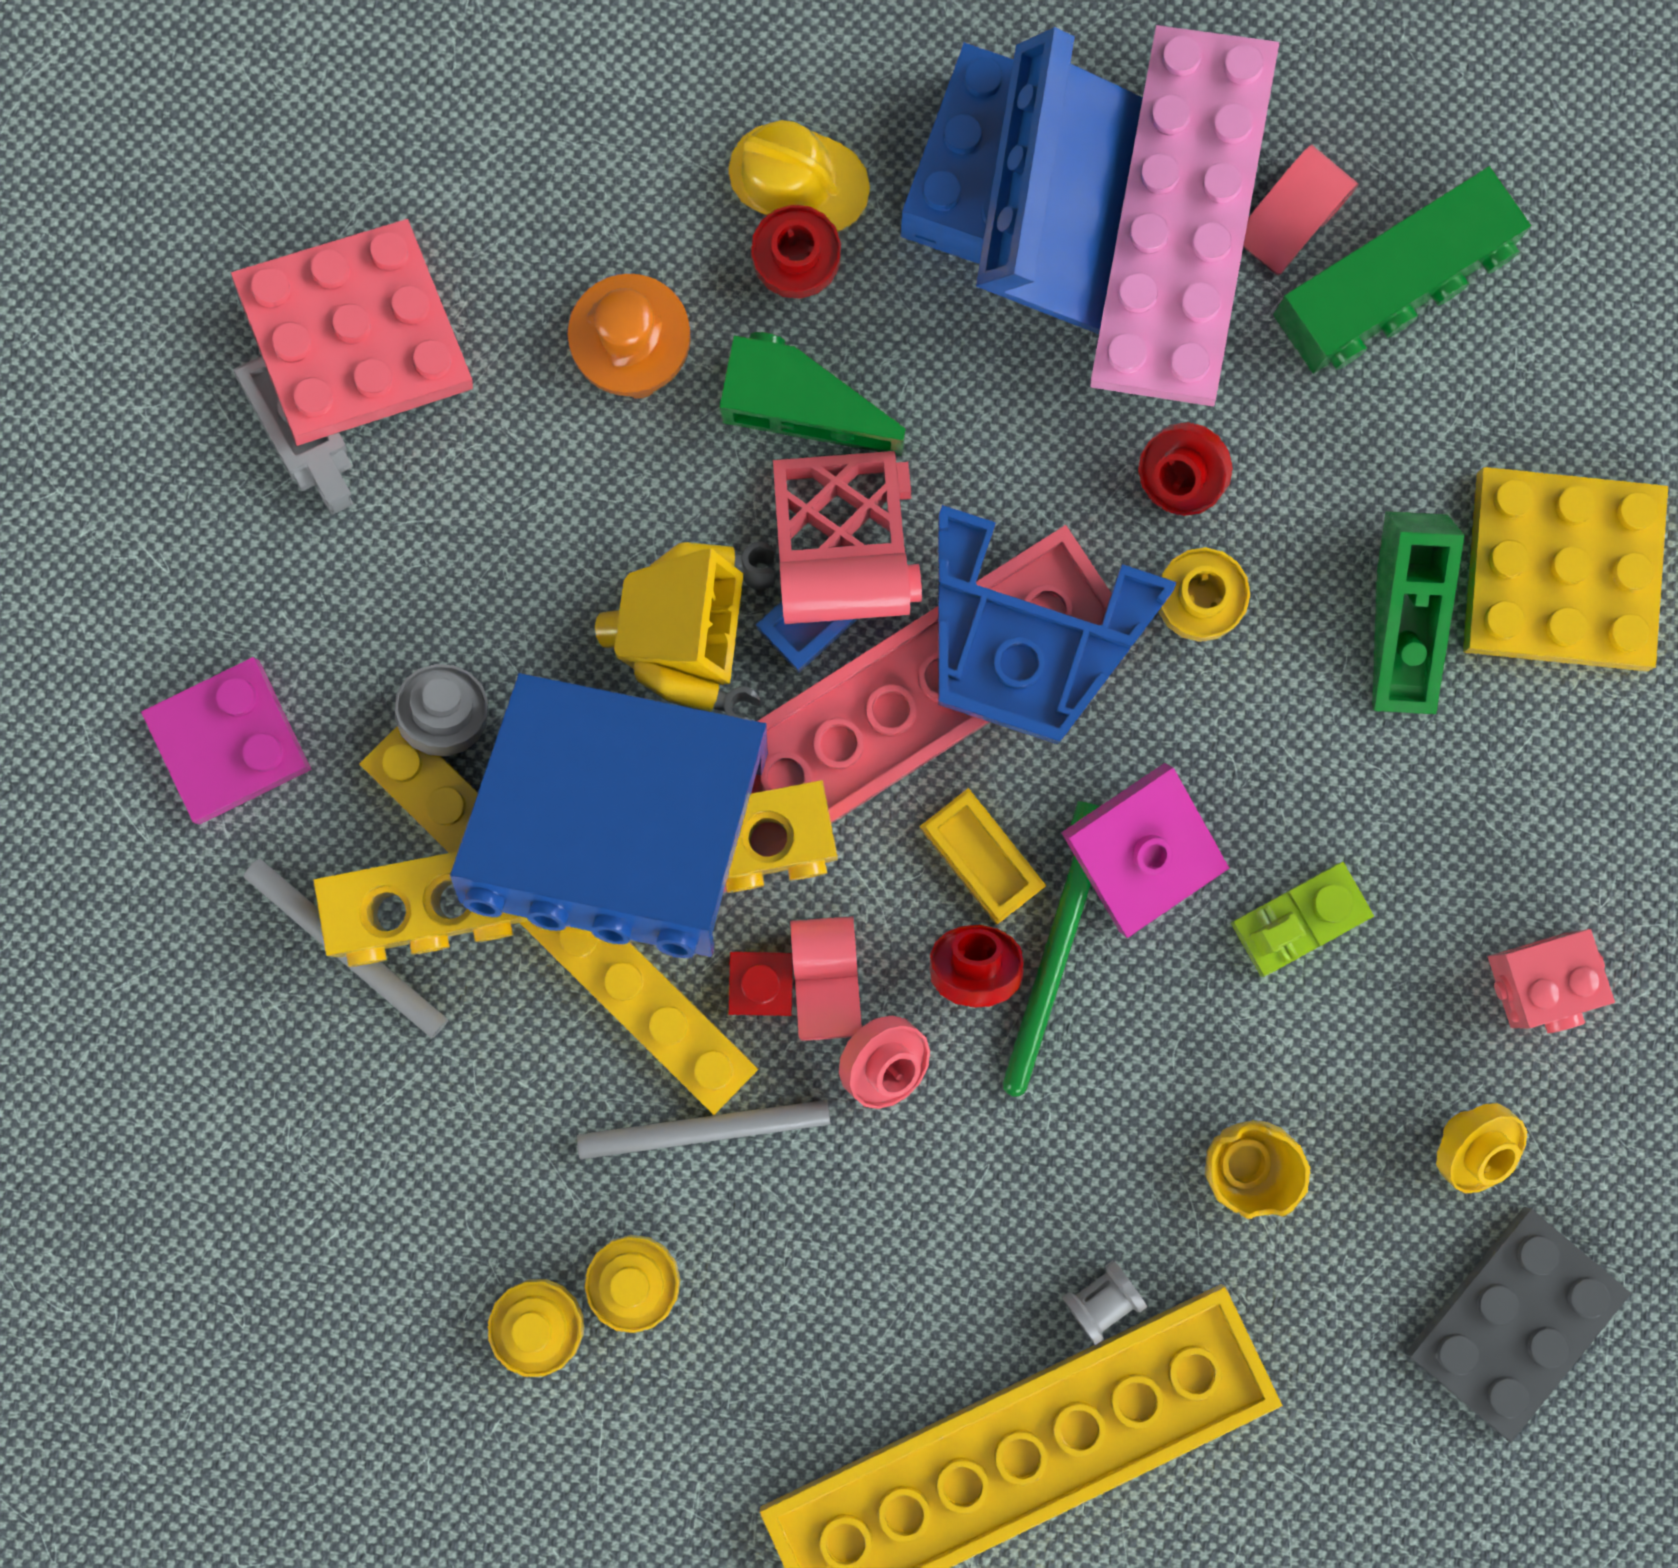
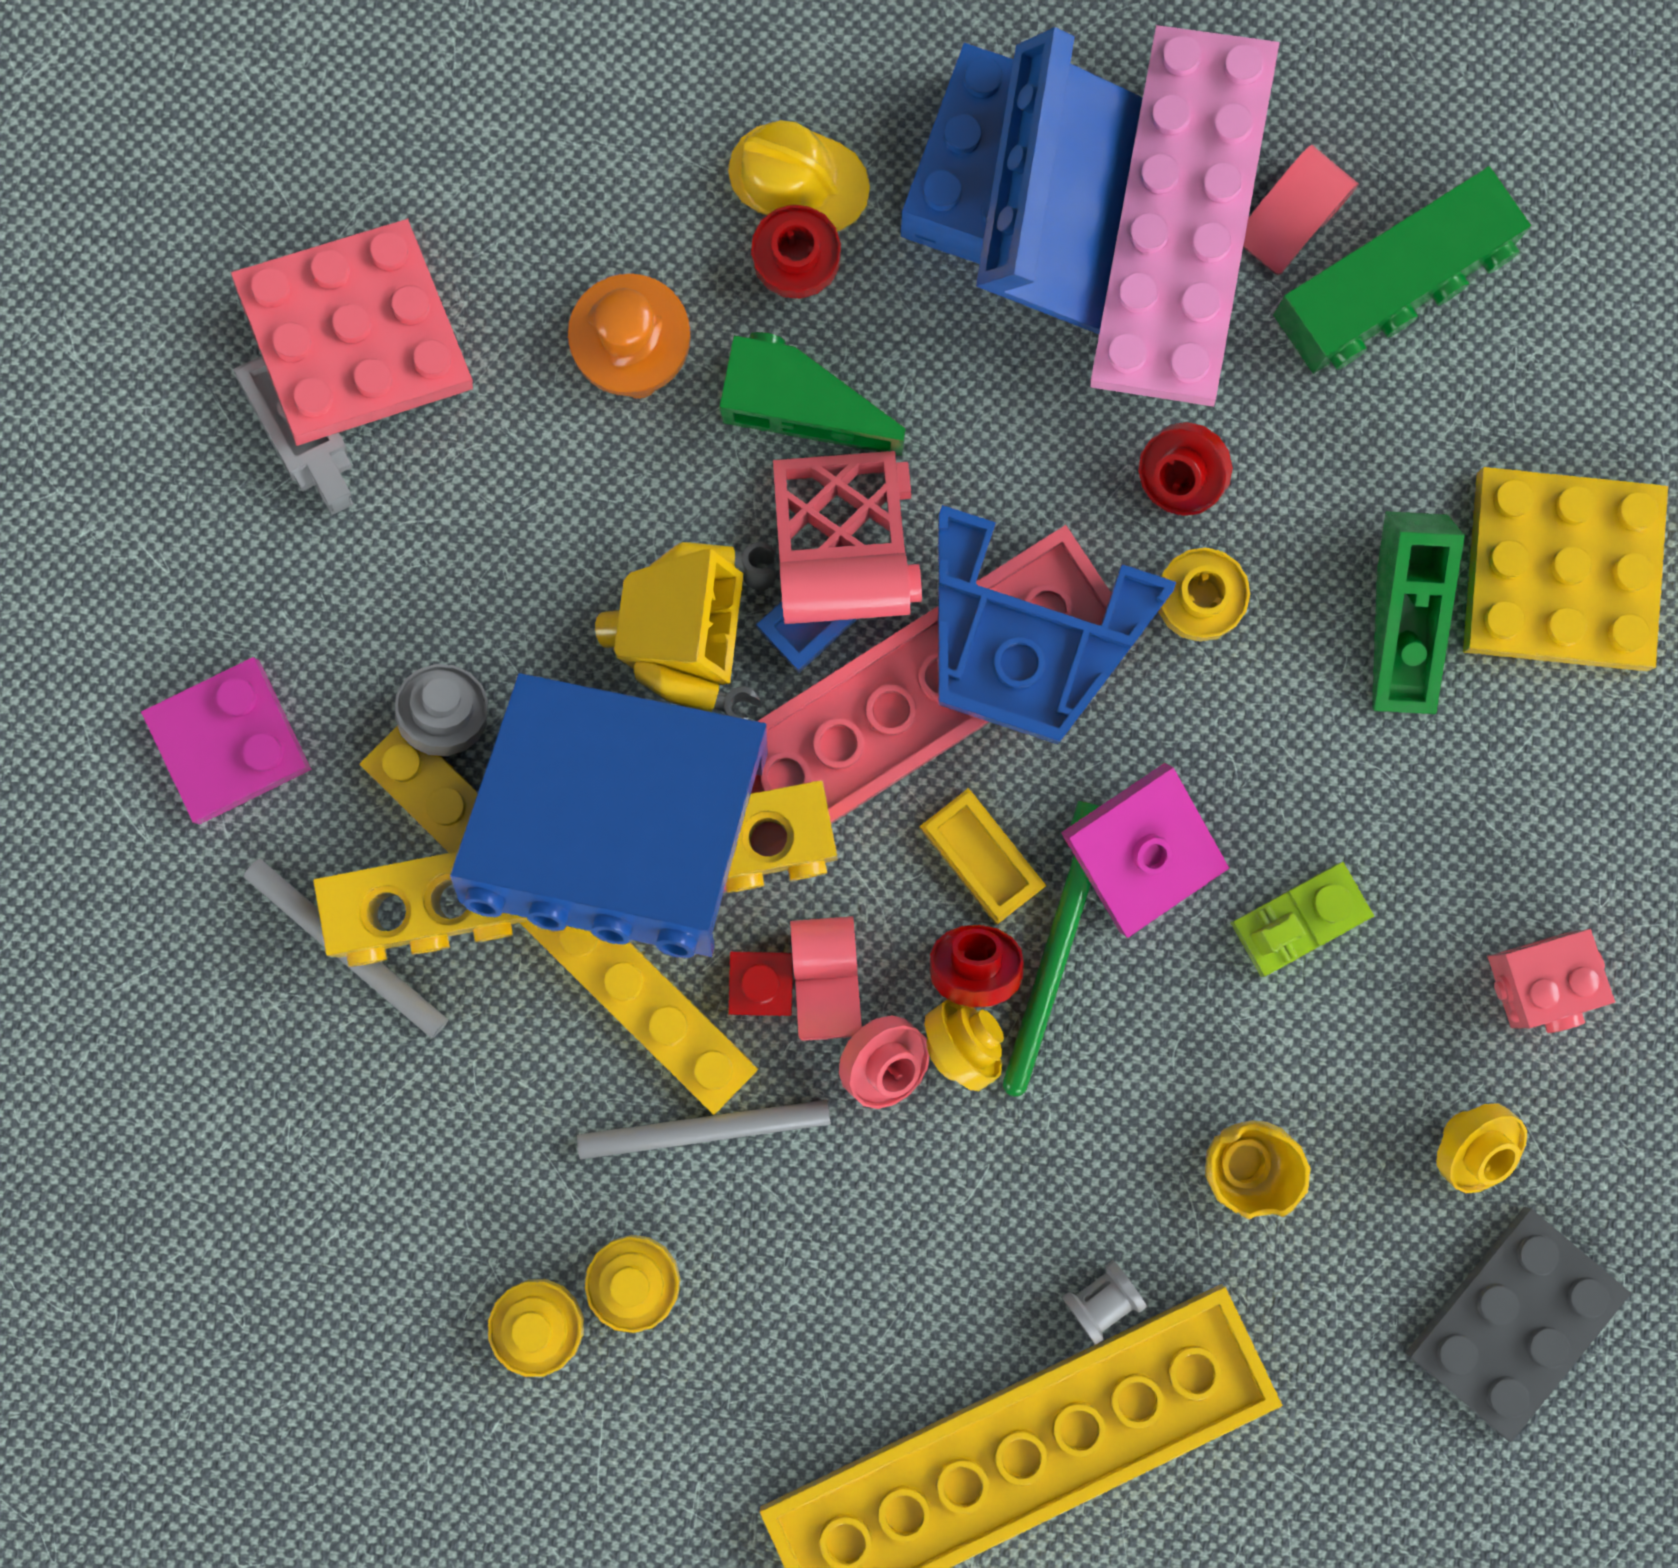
none -> yellow plate [924,999,1004,1091]

